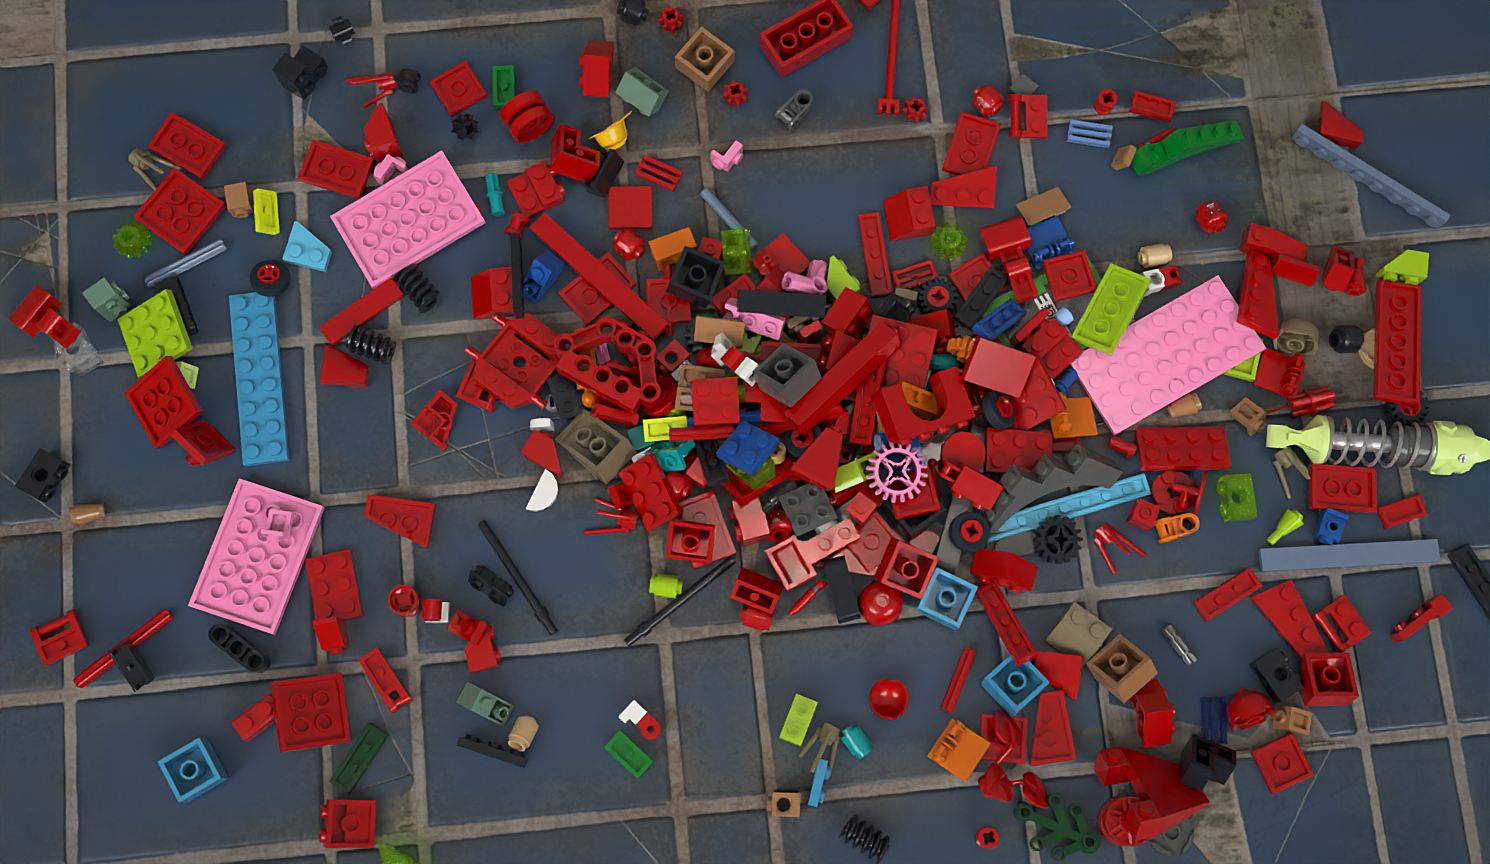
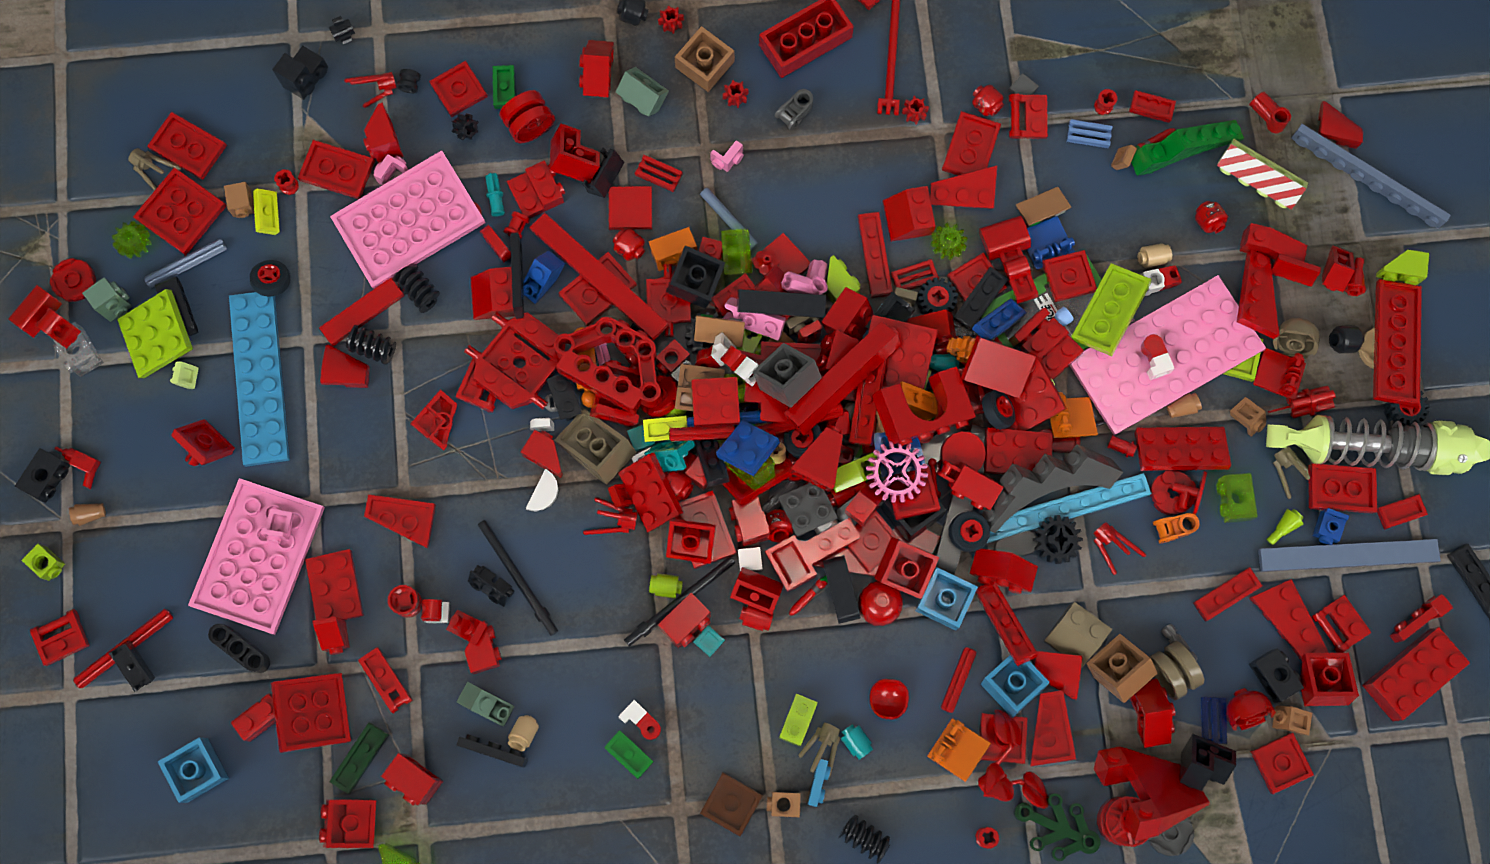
red plate [125,356,203,449] -> none
medium azure wing [282,221,332,272] -> none
yellow piece [589,111,632,152] -> none
blue pin [1054,368,1078,394] -> none
red brick [1126,498,1160,532] -> none
none -> lime brick [21,544,65,581]
none -> red tile [50,258,96,302]
none -> red piece [55,447,101,489]
none -> red bush [274,169,299,195]
none -> red brick [381,753,443,806]
none -> red beam [480,225,511,263]
none -> red brick [658,592,711,649]
none -> teal tile [693,625,725,657]
none -> reddish brown tile [700,773,763,837]
none -> white tile [738,547,762,571]
none -> leg [1141,334,1175,380]
none -> dark tan wheel [1149,641,1204,701]
none -> brick [1217,139,1308,210]
none -> red piece [1249,91,1291,134]
none -> red brick [1362,627,1470,721]

